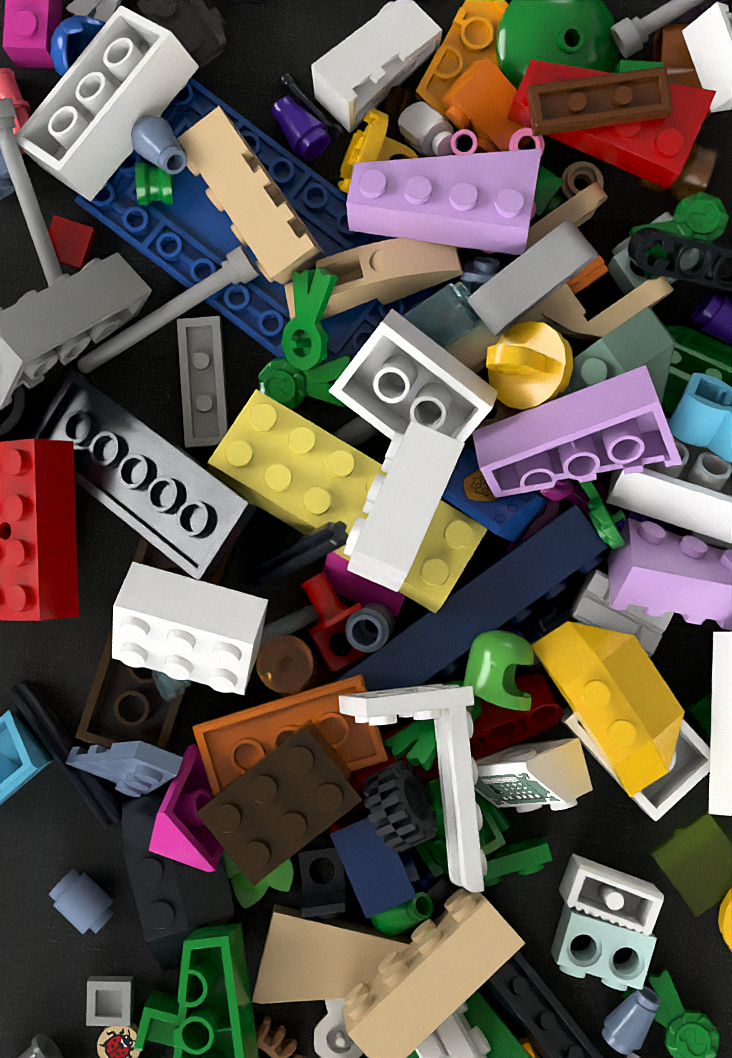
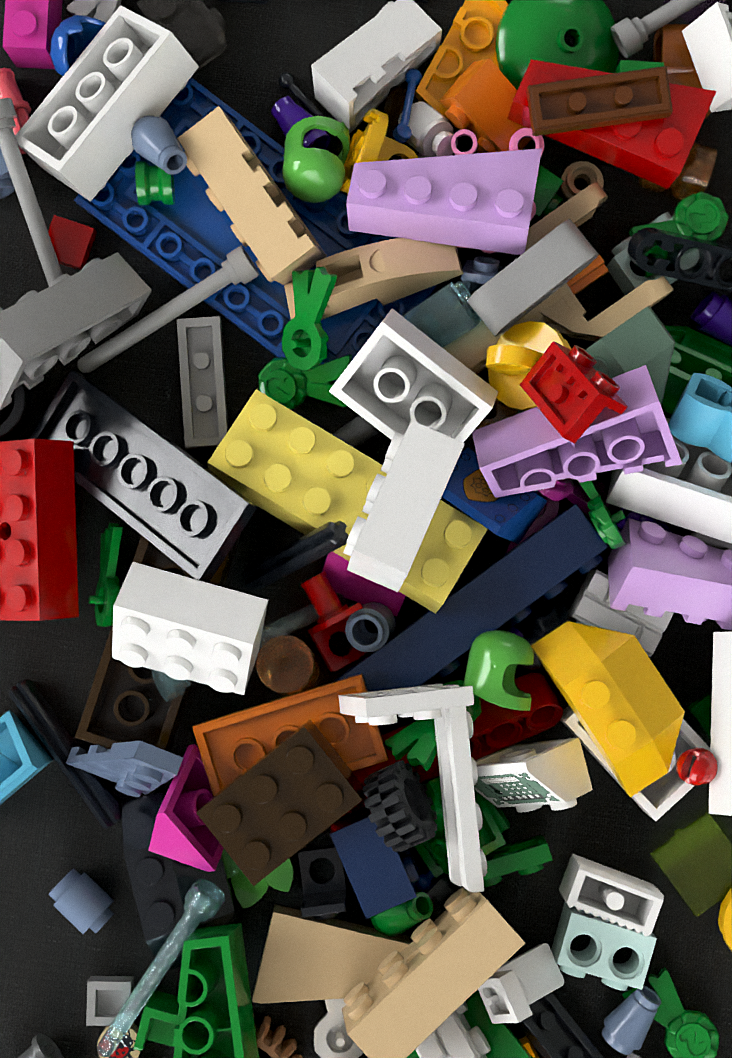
none -> green piece [88,523,122,627]
none -> clear light blue piece [97,879,225,1058]
none -> bright green helmet [282,116,350,203]
none -> blue hinge [393,68,422,143]
none -> white bracket [478,943,564,1024]
none -> red bracket [519,341,628,443]
none -> red hinge [676,748,718,785]

